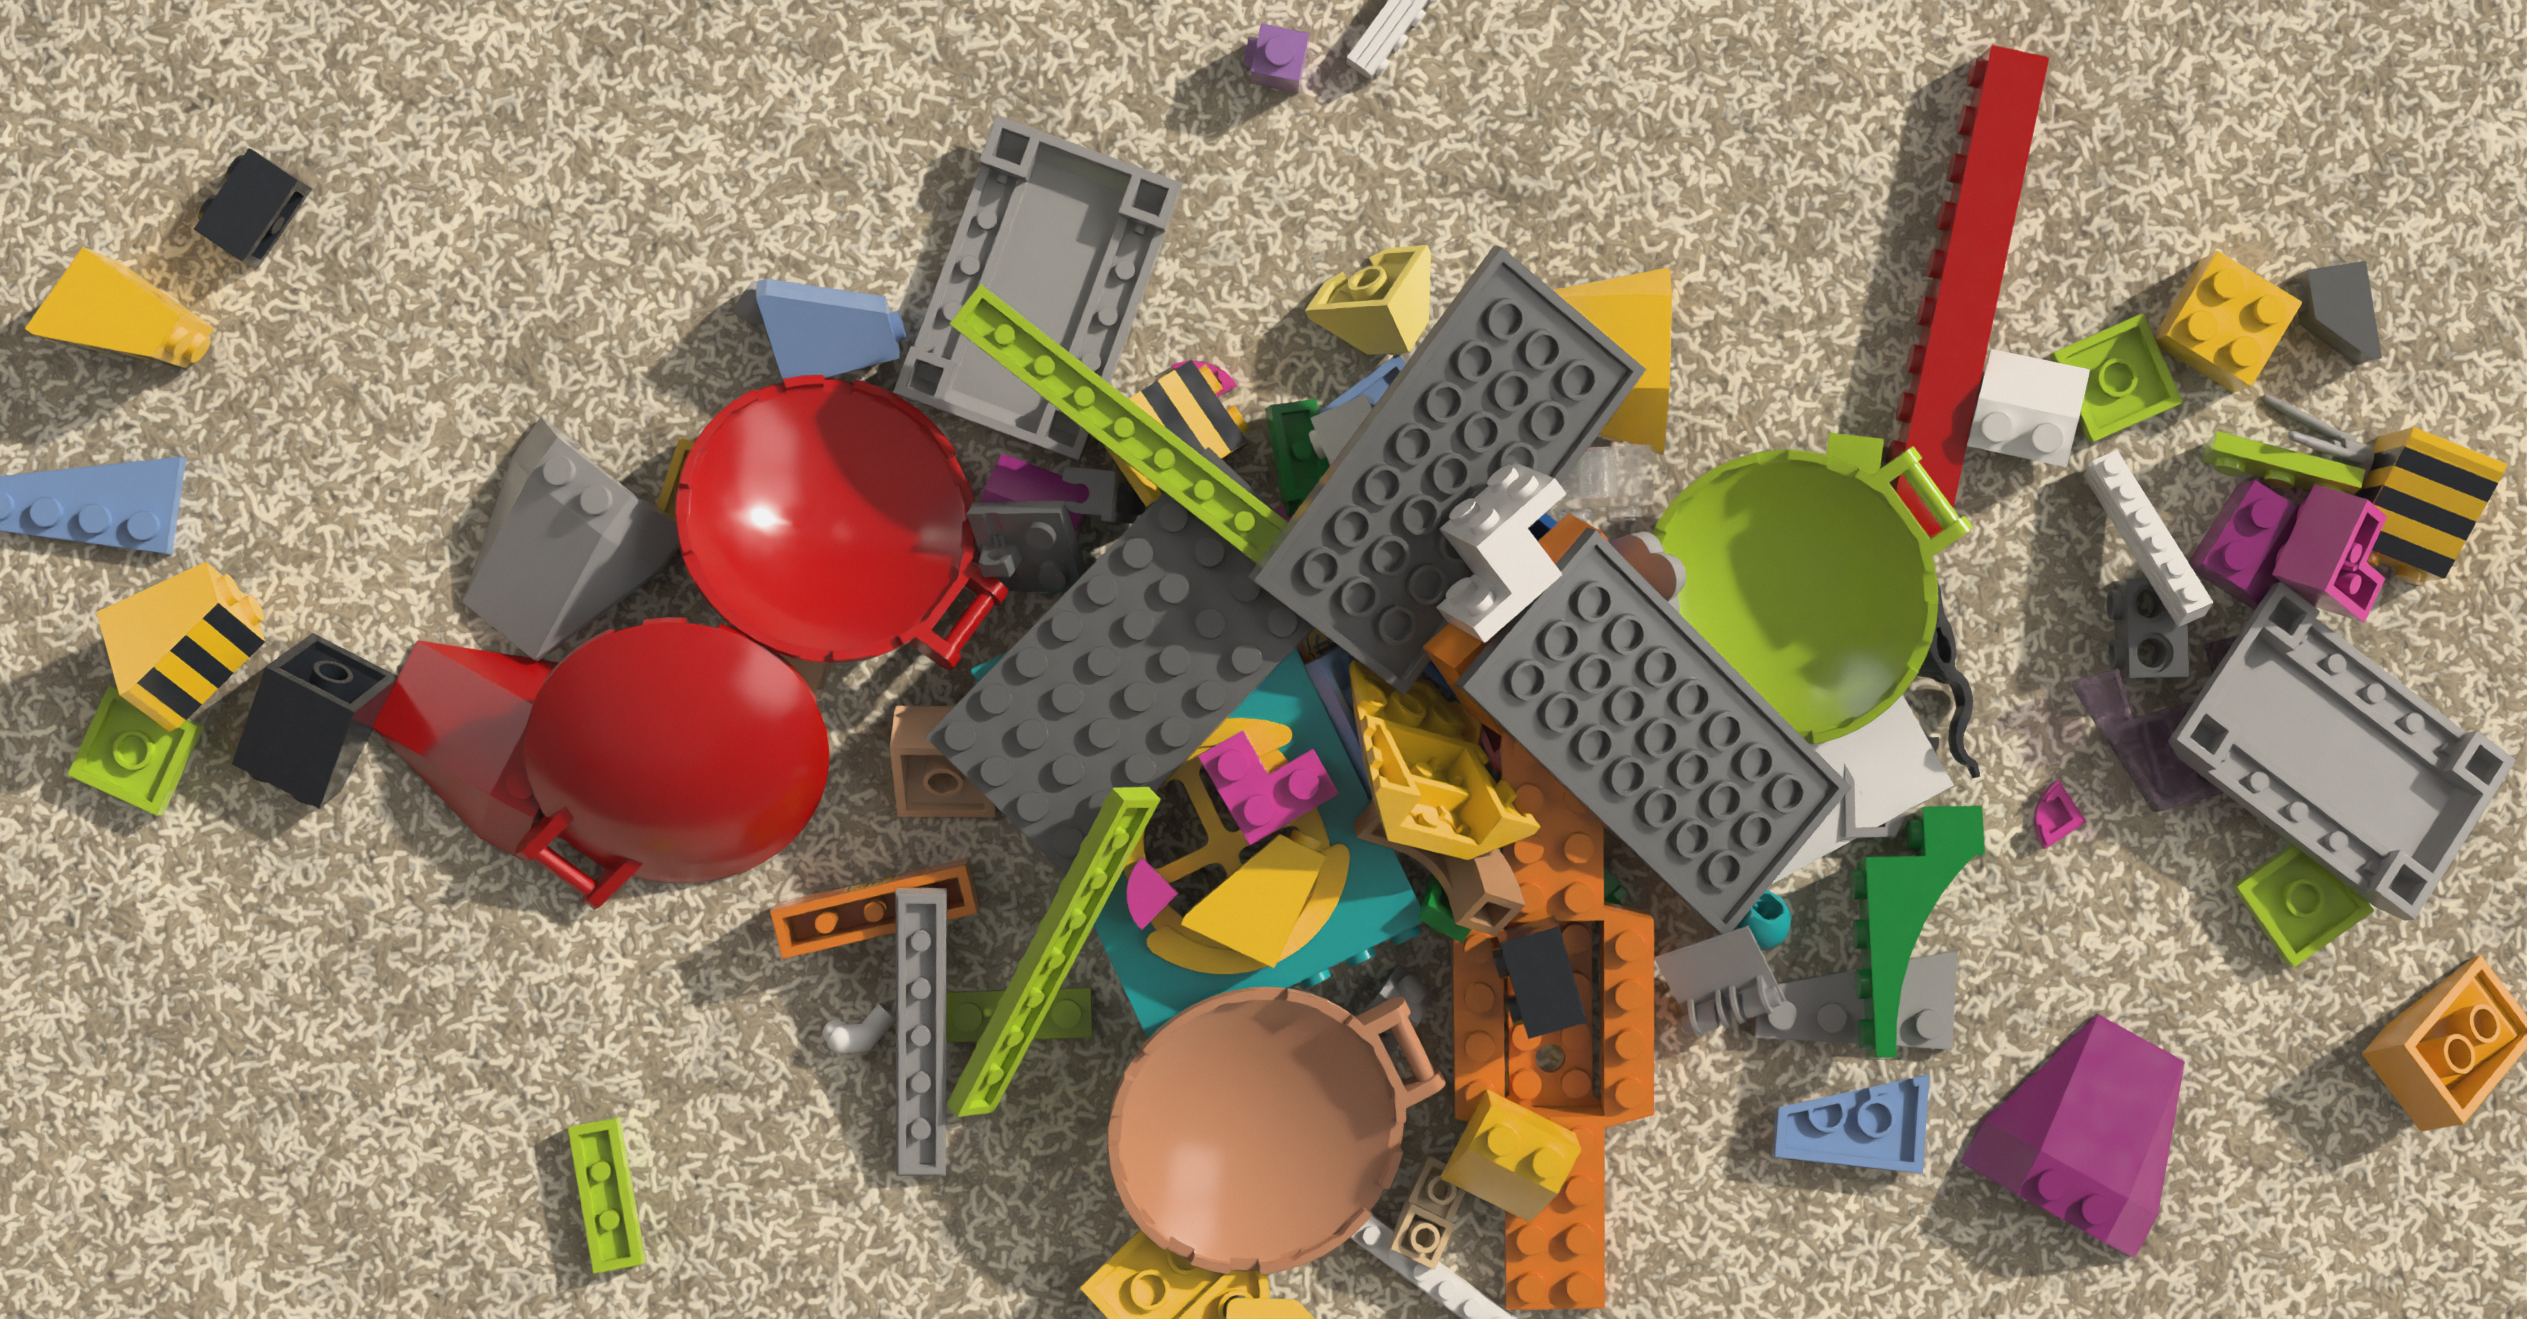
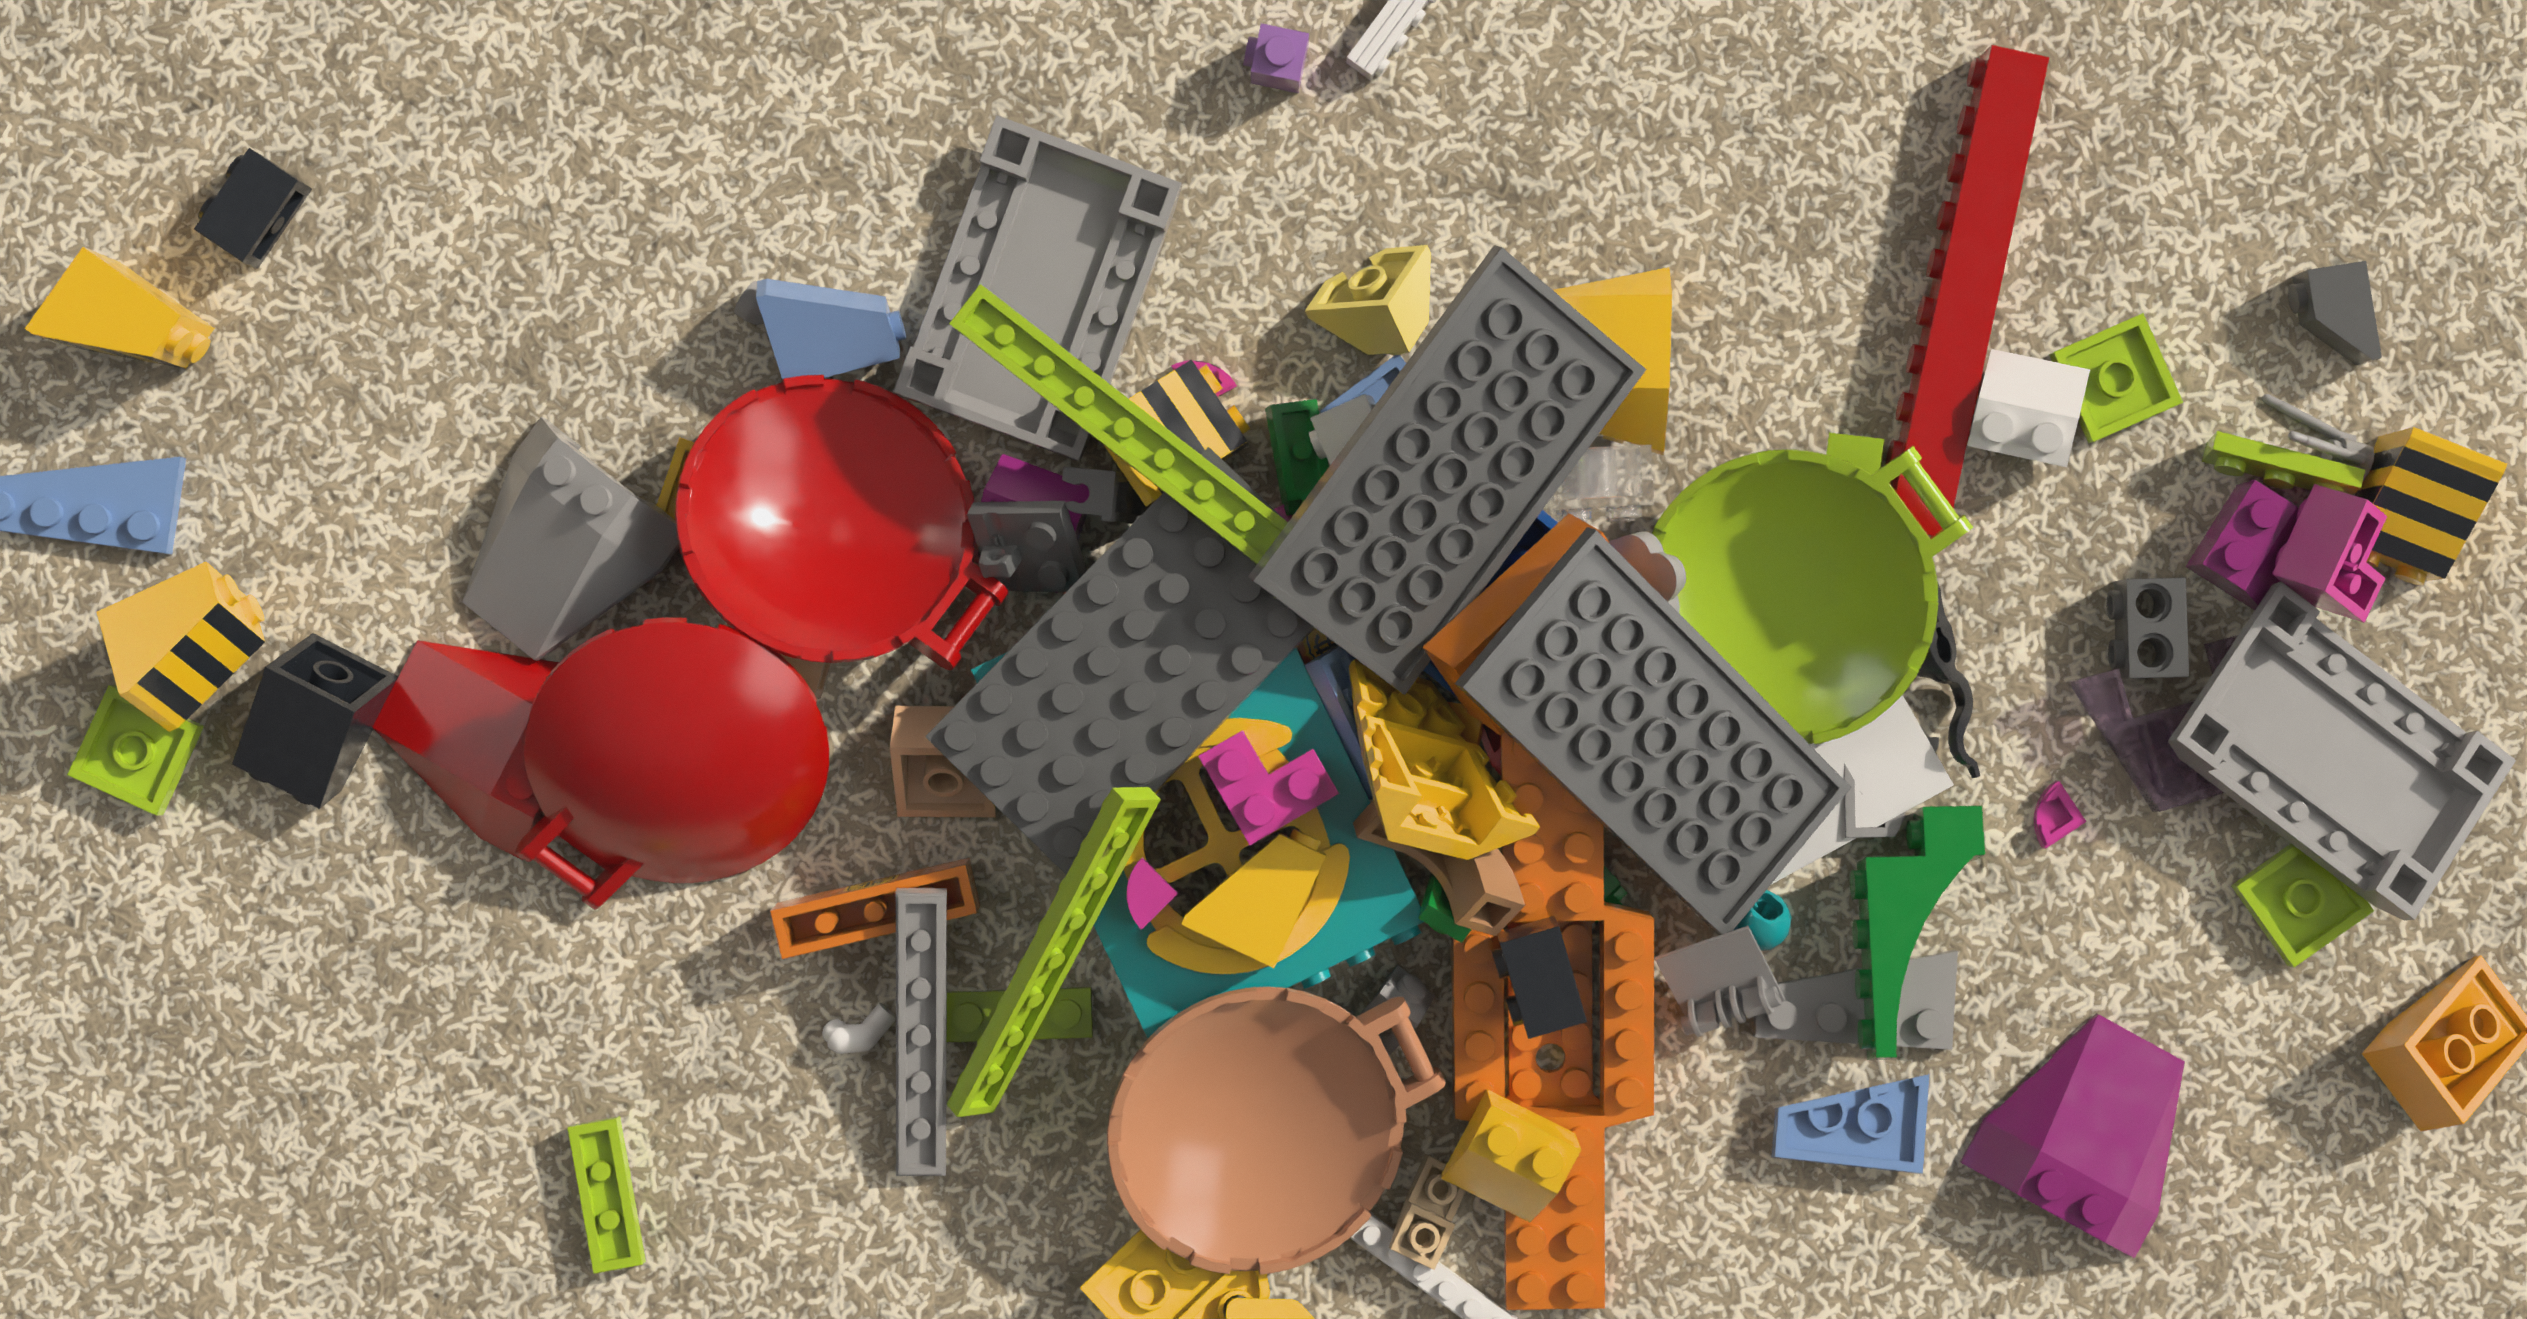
white bracket [1436,462,1566,643] -> none
white piece [2083,450,2213,627] -> none
yellow brick [2154,251,2302,393] -> none

